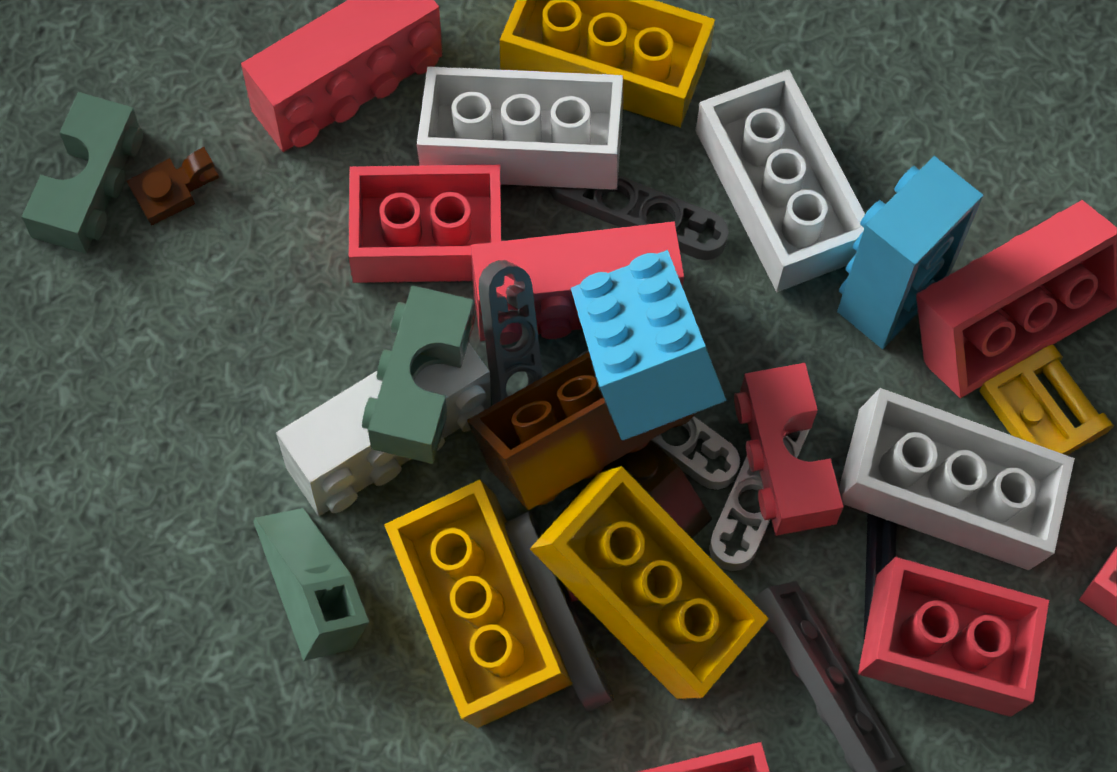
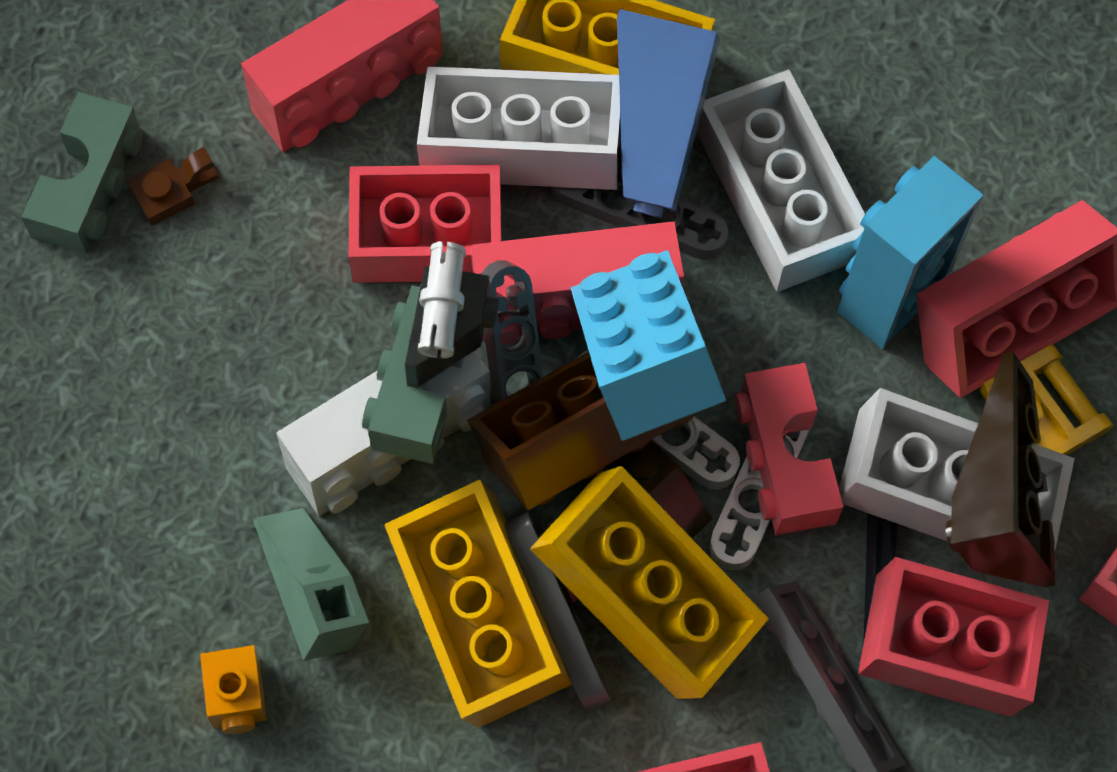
none -> light orange brick [200,645,267,734]
none -> pearl dark grey slope [405,266,499,388]
none -> white pin [418,242,466,358]
none -> medium blue slope [617,9,720,218]
none -> dark brown wedge [945,352,1055,587]

